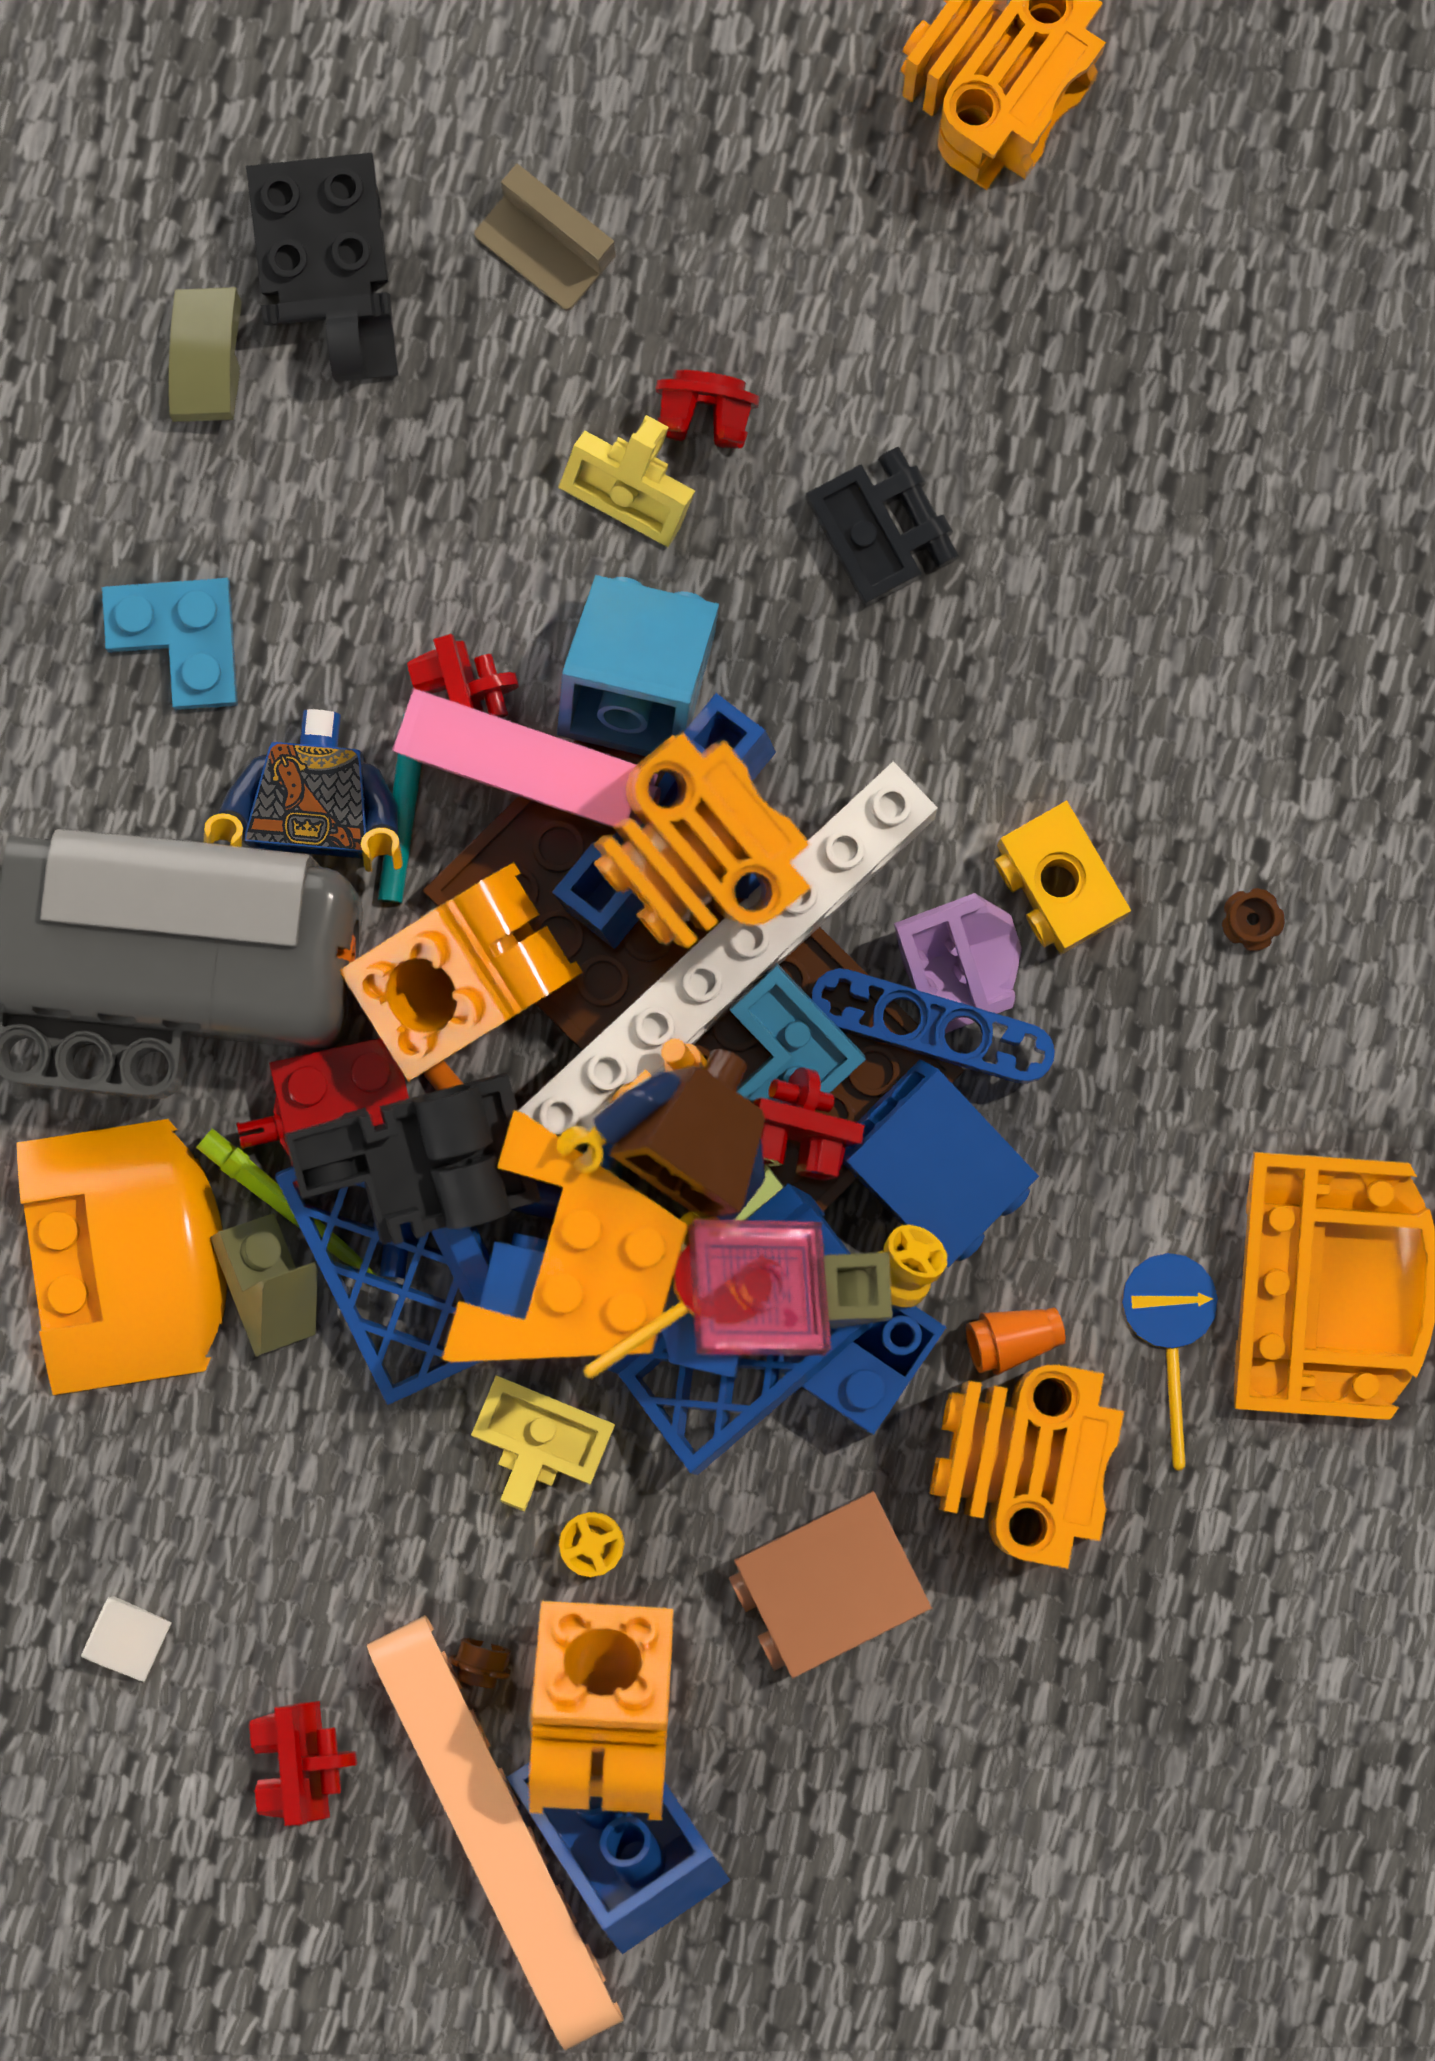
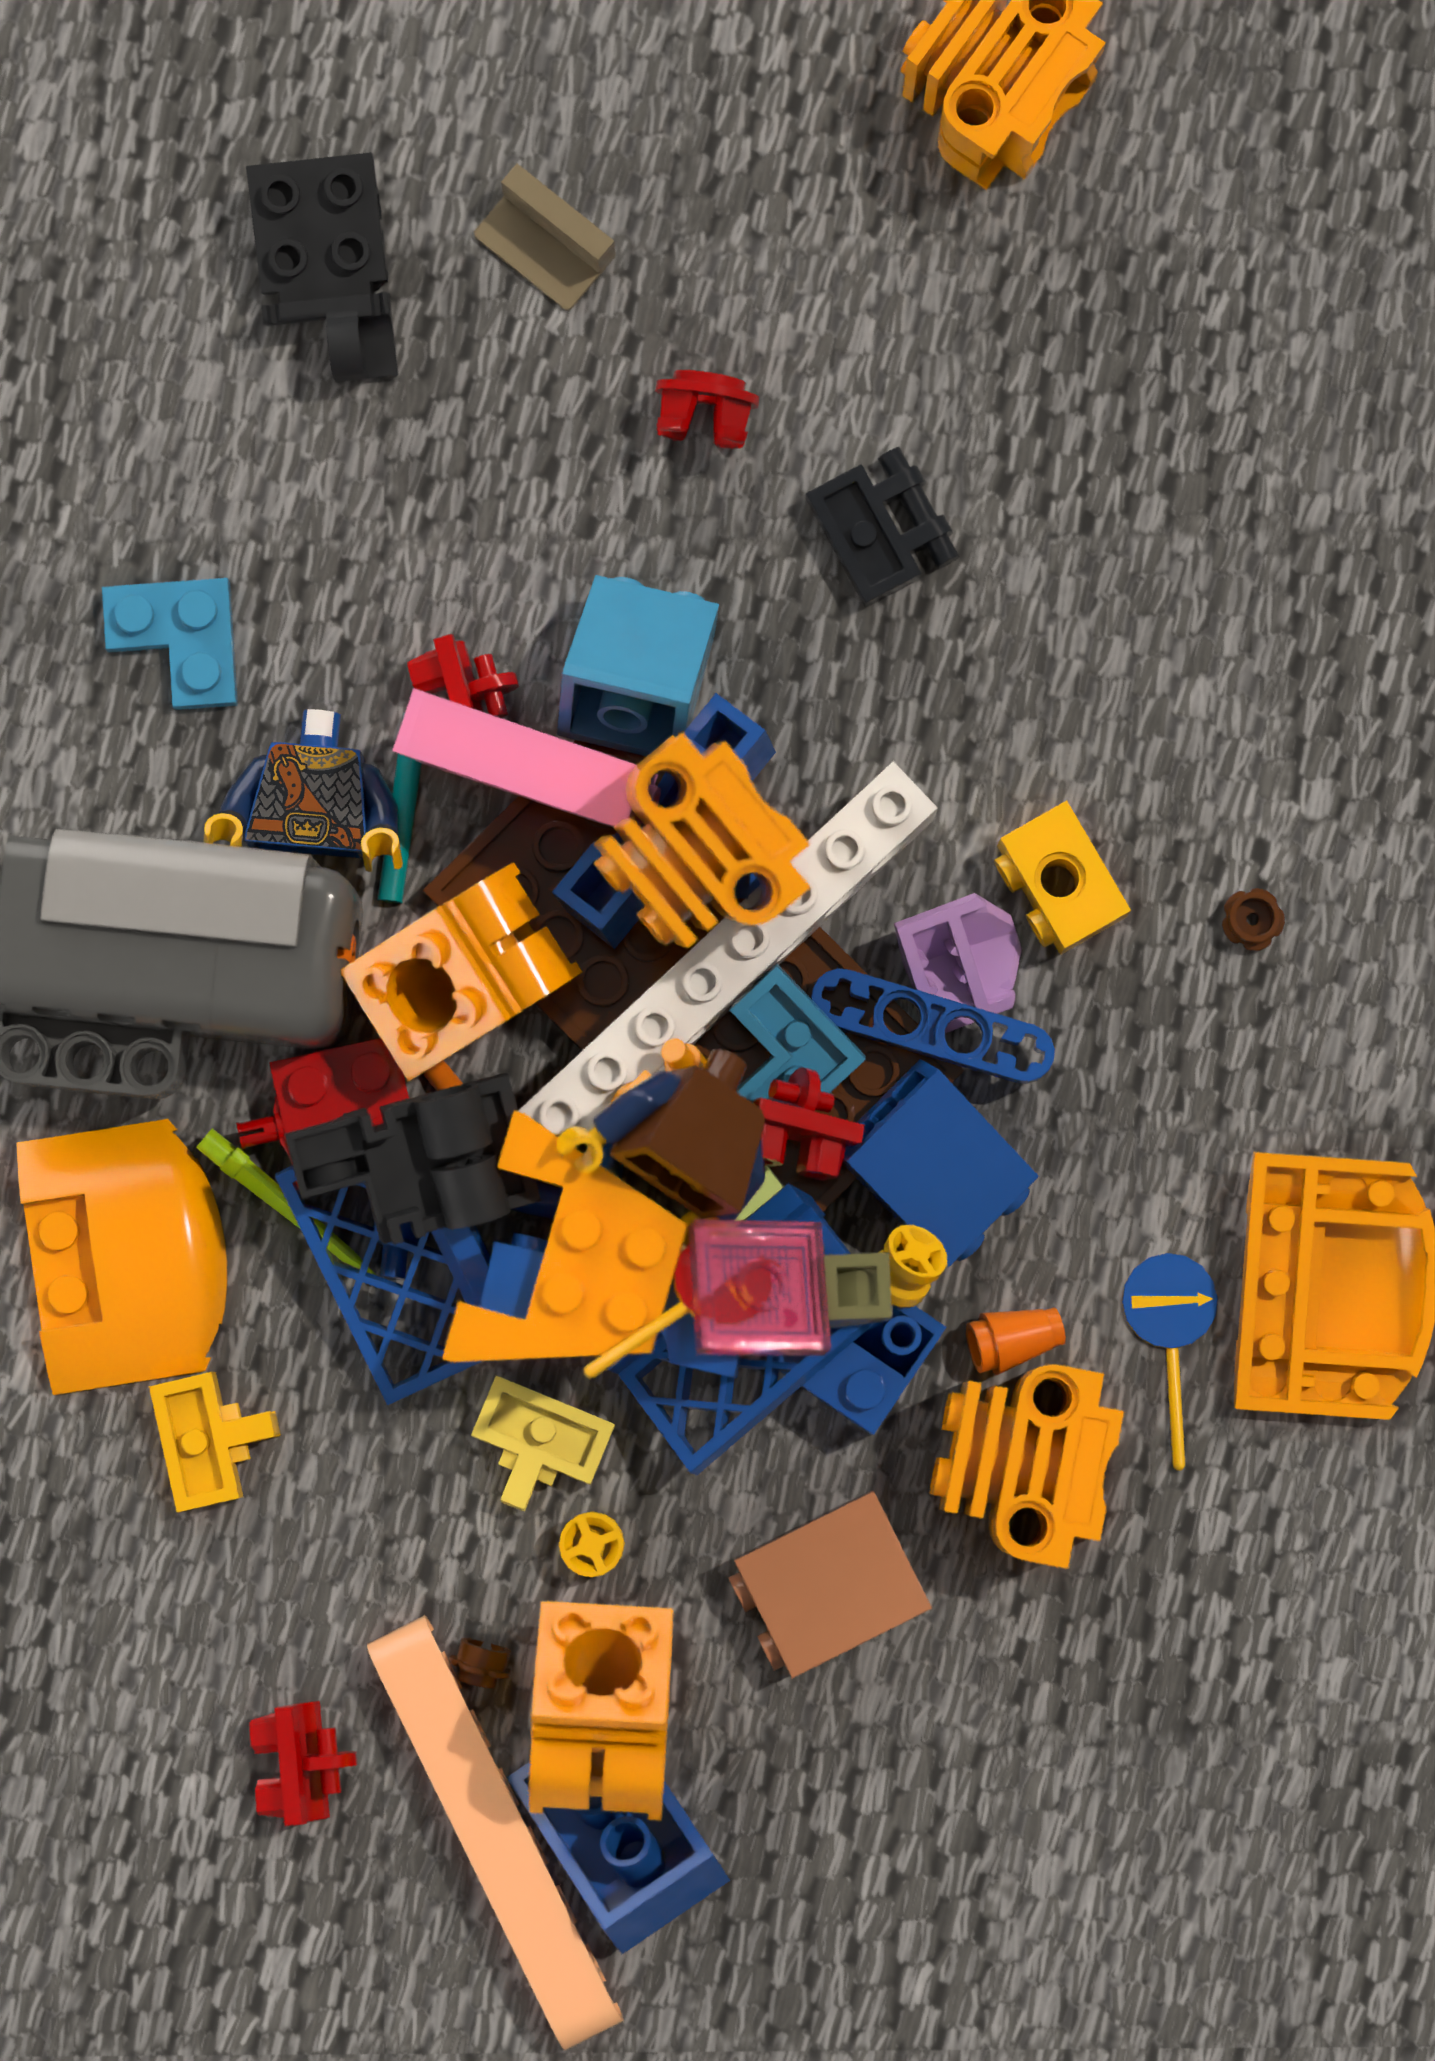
white slope [81,1596,172,1682] -> none
olive slope [169,287,242,422] -> none
olive slope [210,1213,318,1357] -> none
light yellow hinge [558,415,695,547] -> none
none -> yellow hinge [149,1372,281,1513]

